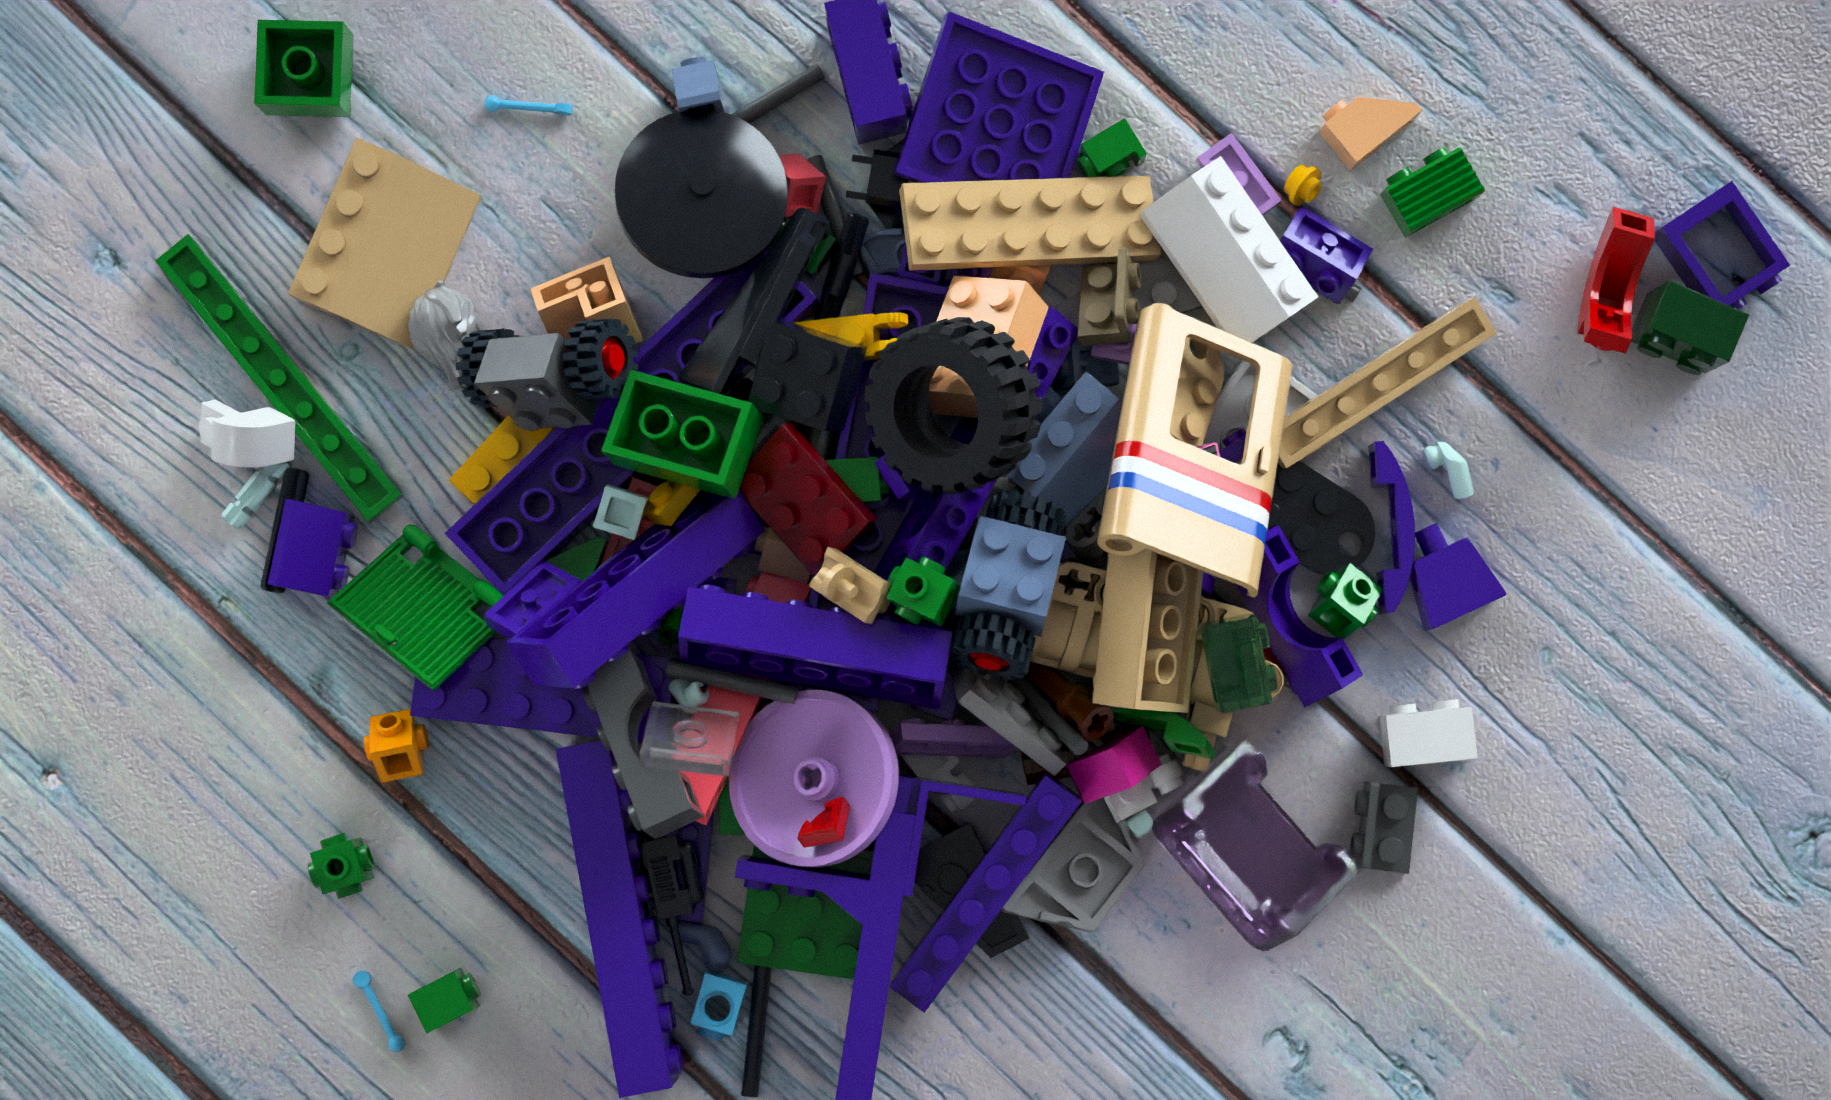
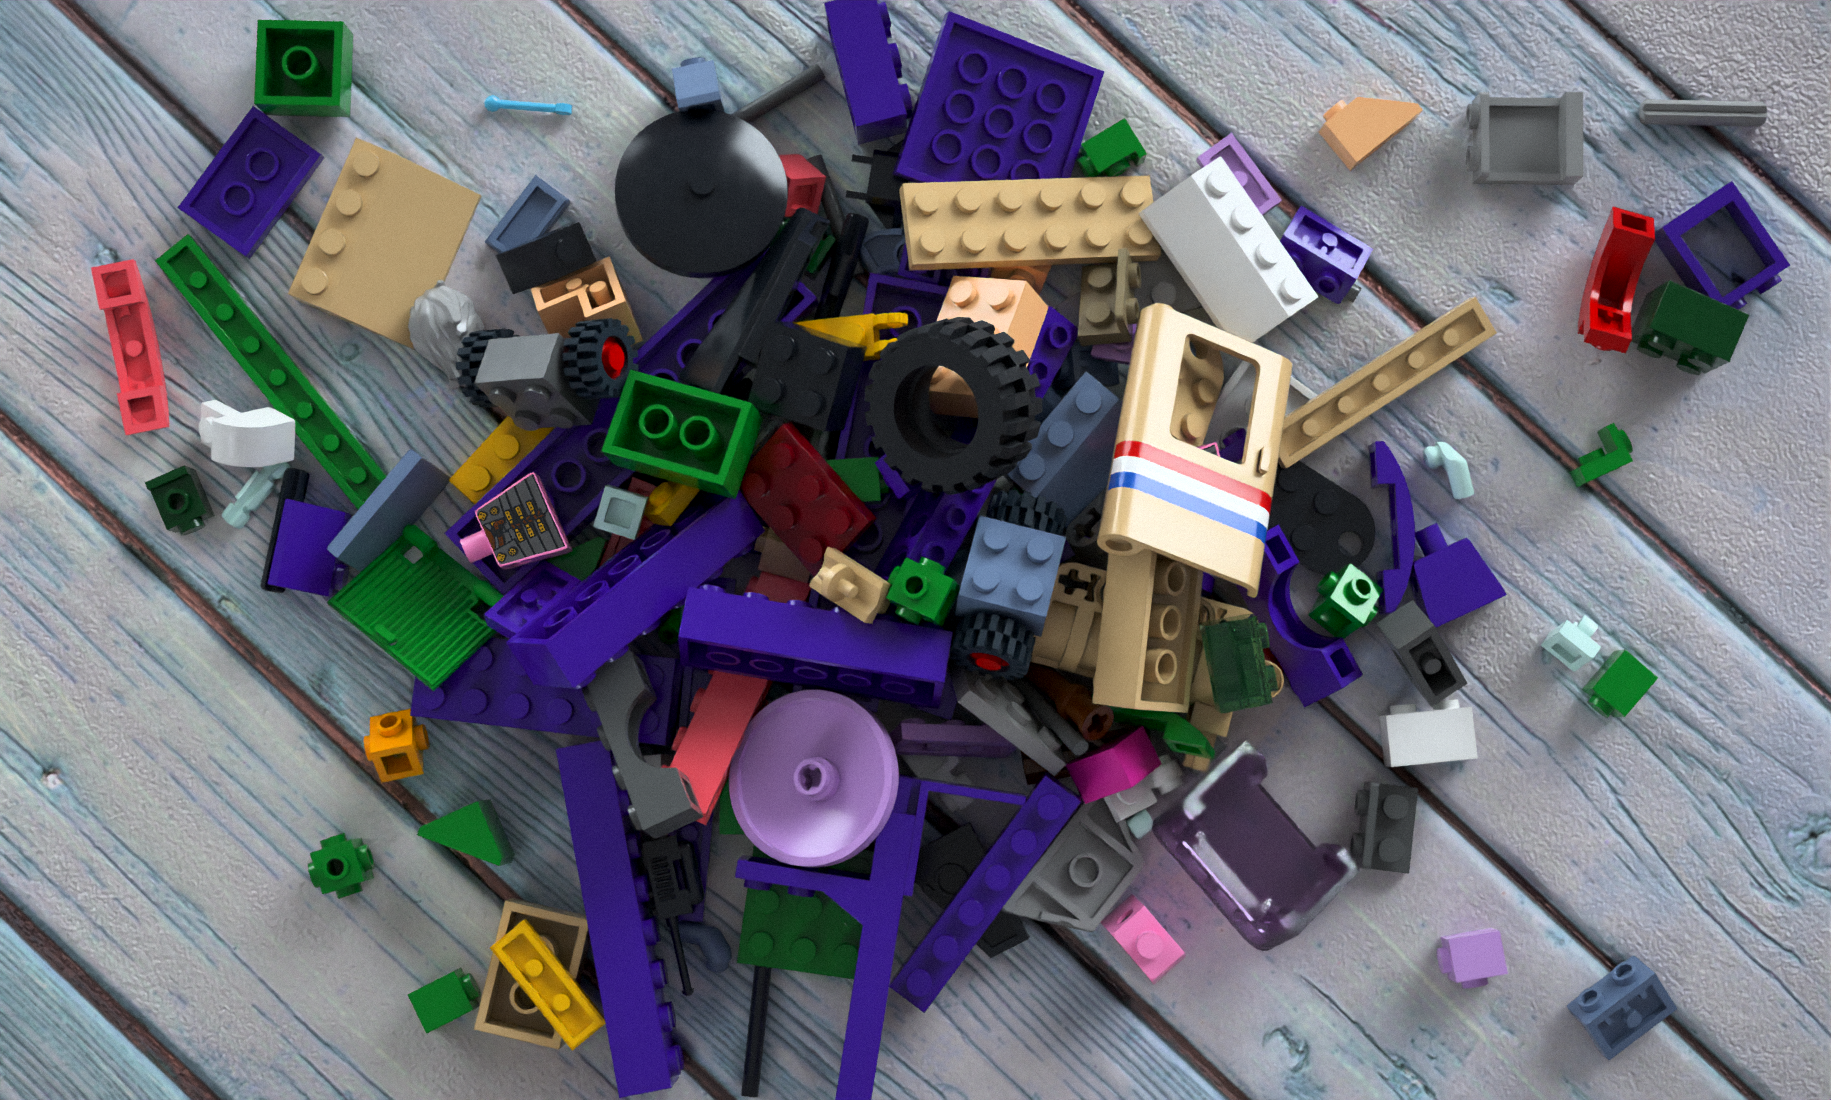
medium azure hinge [353,971,405,1052] -> none
clear tile [639,702,740,777] -> none
dark grey bar [666,659,798,704] -> none
light aqua arm [669,678,709,711] -> none
medium azure brick [690,970,749,1040] -> none
red tile [797,796,850,848] -> none
yellow plate [1284,164,1322,206] -> none
green brick [1380,147,1485,238] -> none
none -> coral slope [91,259,169,435]
none -> dark green brick [145,465,215,536]
none -> dark purple plate [177,106,325,259]
none -> sand blue tile [327,449,450,572]
none -> green slope [417,799,515,866]
none -> torso [460,472,573,569]
none -> tan brick [474,898,590,1050]
none -> sand blue tile [485,175,571,253]
none -> yellow tile [490,919,606,1051]
none -> black slope [495,222,597,295]
none -> bright pink torso [1100,894,1186,984]
none -> dark grey brick [1376,600,1468,707]
none -> lavender brick [1437,928,1508,988]
none -> light grey panel [1466,92,1584,185]
none -> light aqua tile [1541,615,1601,672]
none -> sand blue bracket [1567,956,1677,1060]
none -> green bracket [1570,423,1633,487]
none -> green brick [1582,650,1658,718]
none -> light grey axle [1639,99,1767,127]

